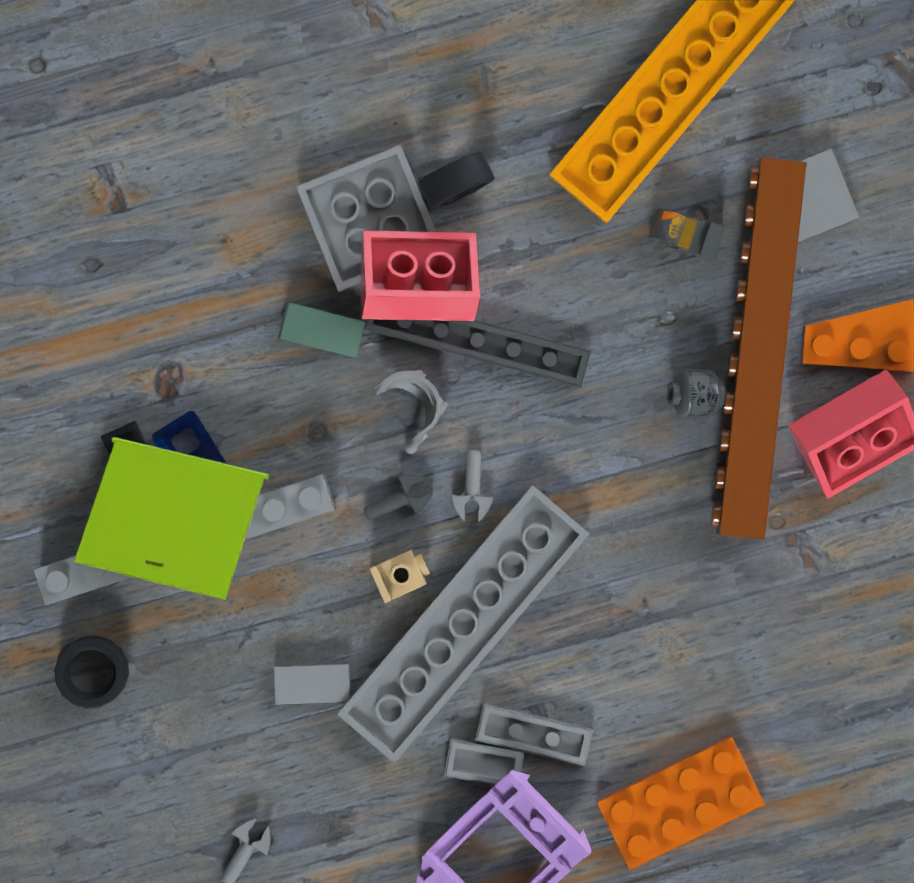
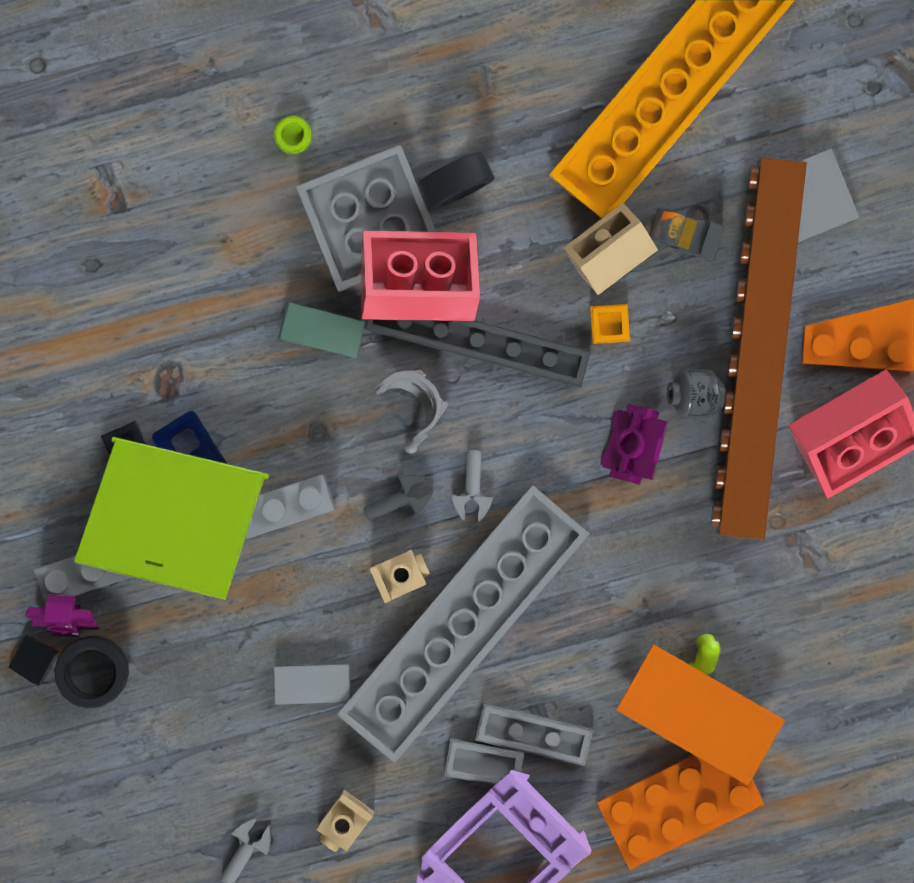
none -> black slope [8,634,60,686]
none -> magenta piece [25,595,100,638]
none -> lime tile [274,116,312,155]
none -> tan brick [316,789,374,852]
none -> tan brick [563,203,658,295]
none -> light orange tile [590,304,630,344]
none -> magenta piece [600,404,668,485]
none -> orange tile [616,644,785,786]
none -> lime arm [689,634,721,675]

